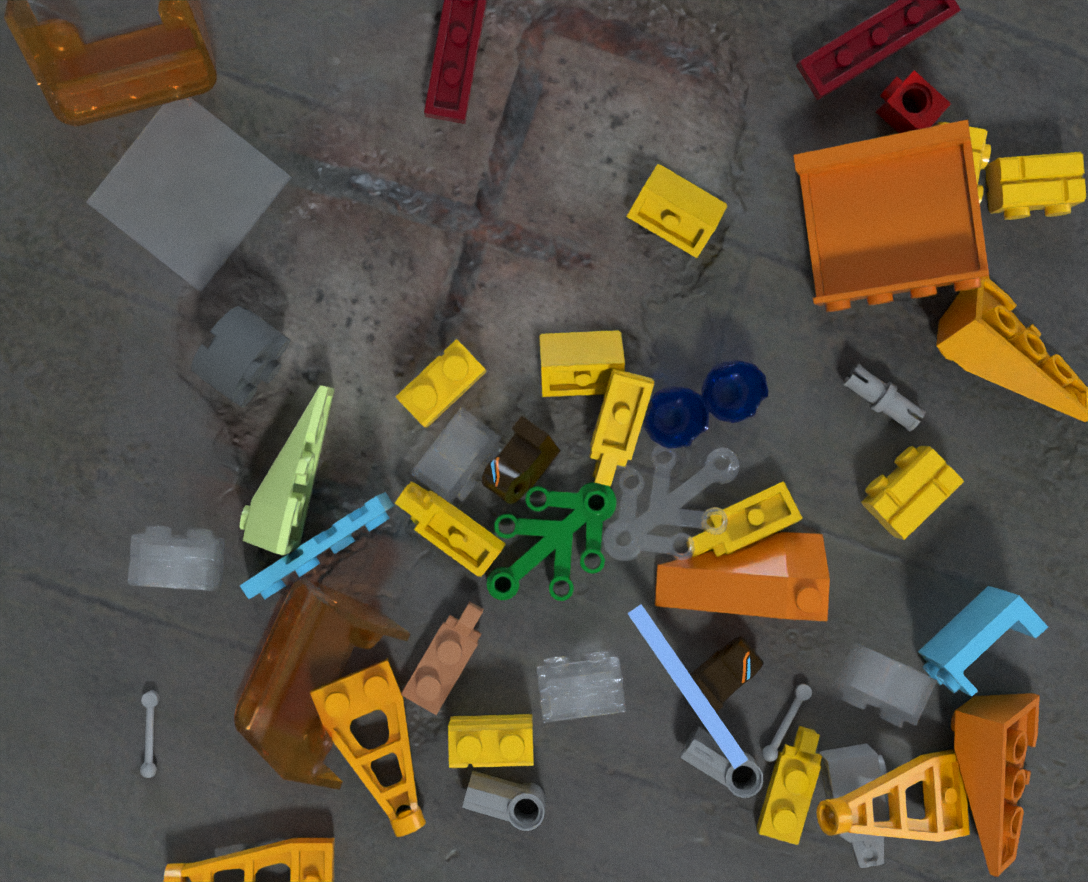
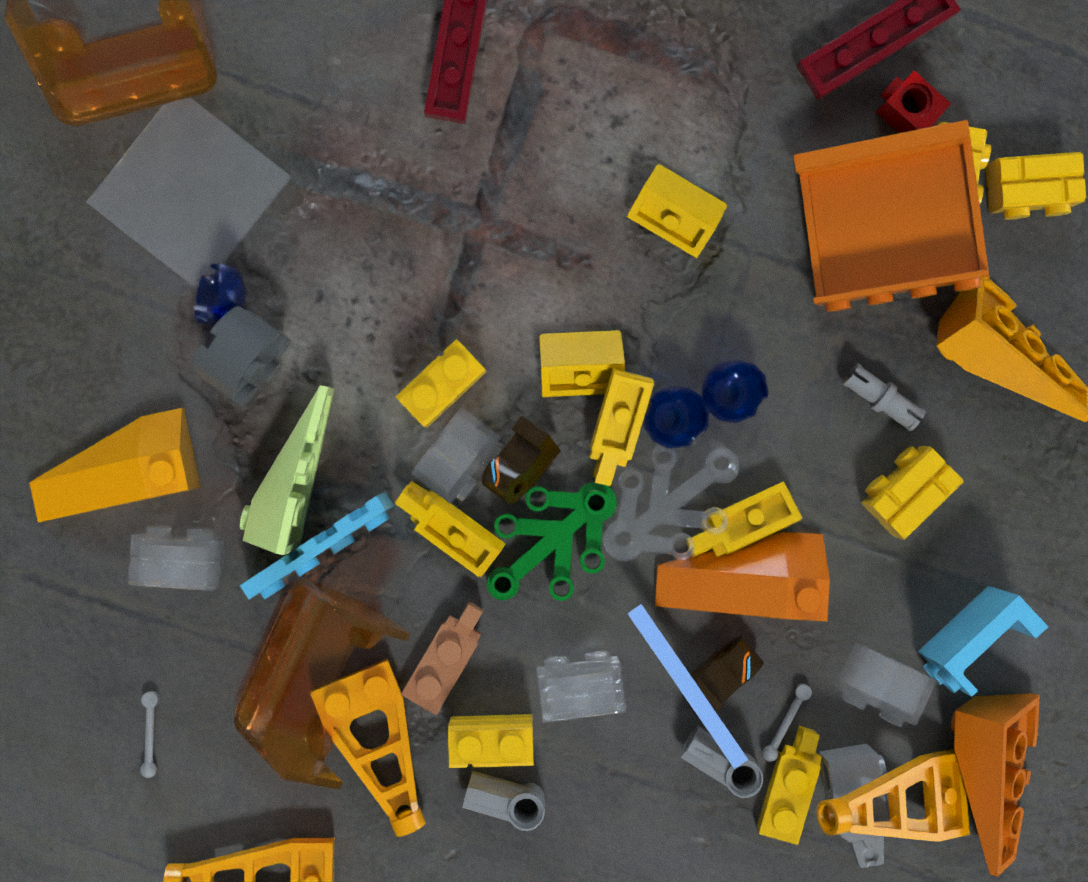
none -> light orange wedge [29,408,201,522]
none -> clear blue hair [194,263,247,326]

